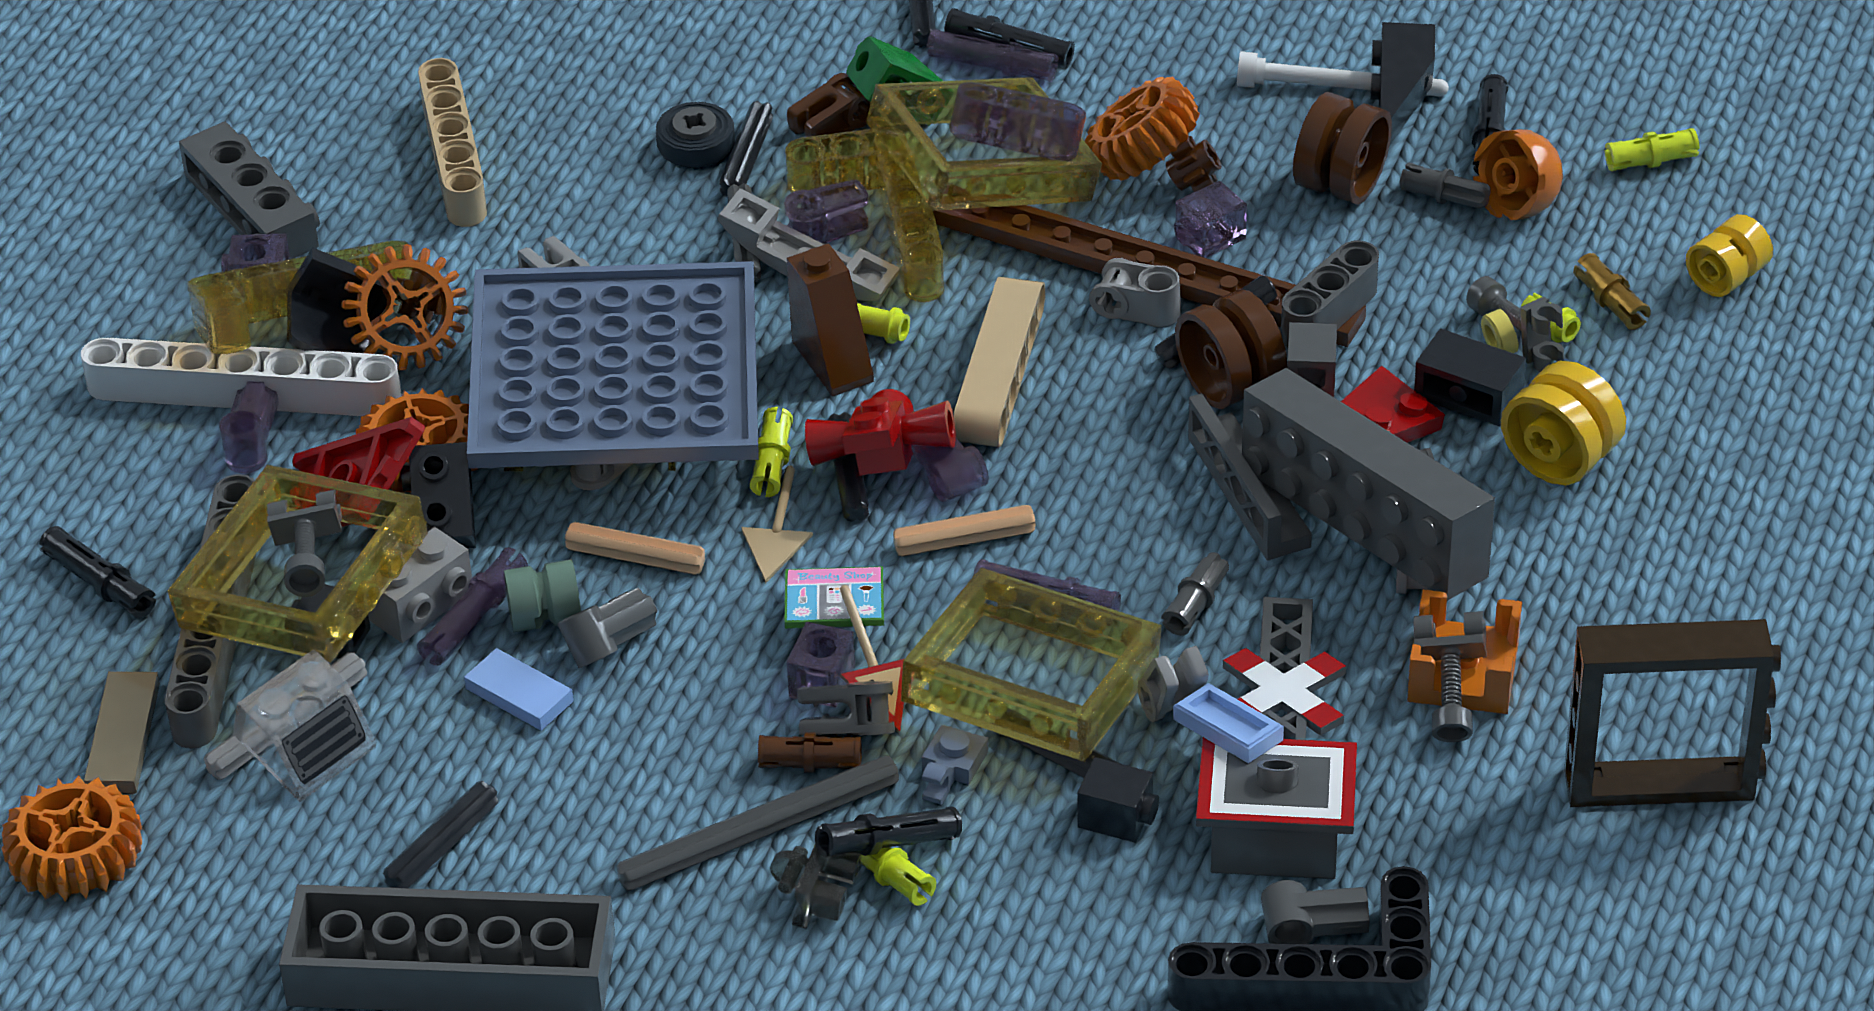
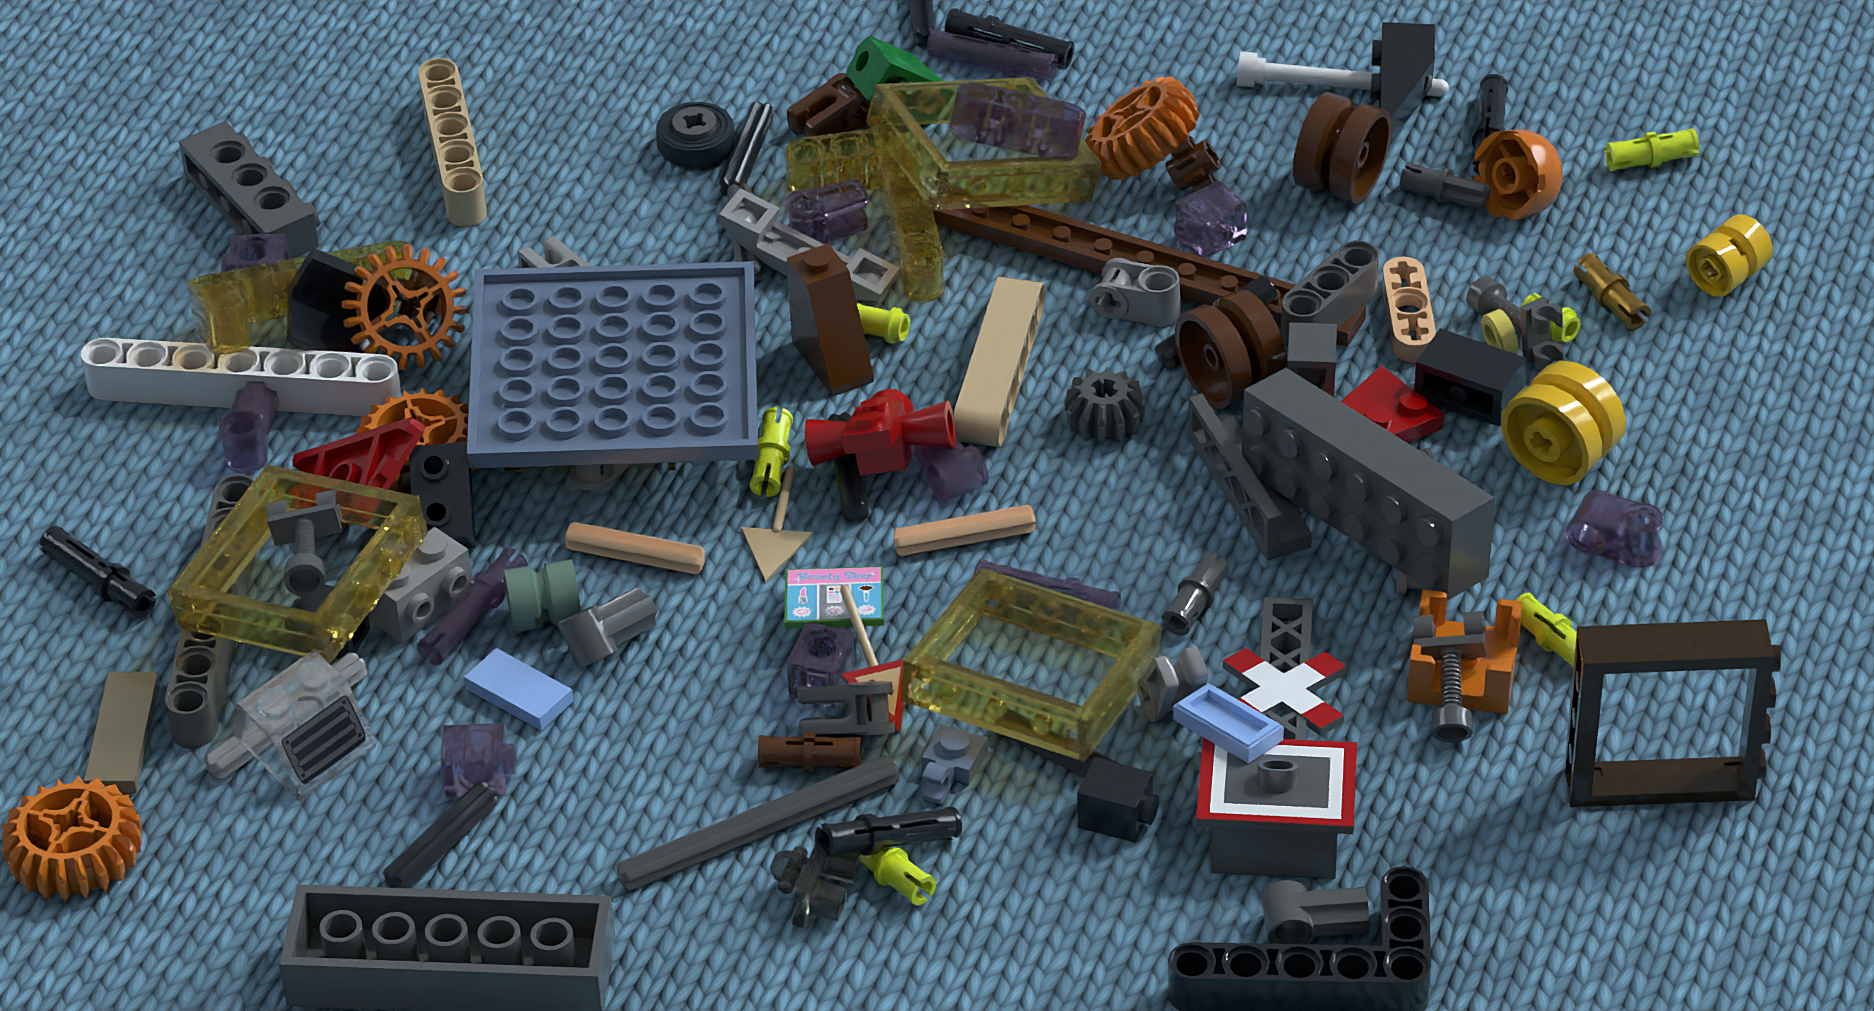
none -> clear purple brick [440,723,517,797]
none -> dark grey gear [1064,367,1145,445]
none -> light nougat beam [1382,257,1436,363]
none -> neon yellow pin [1515,593,1577,667]
none -> clear purple piece [1565,490,1664,568]

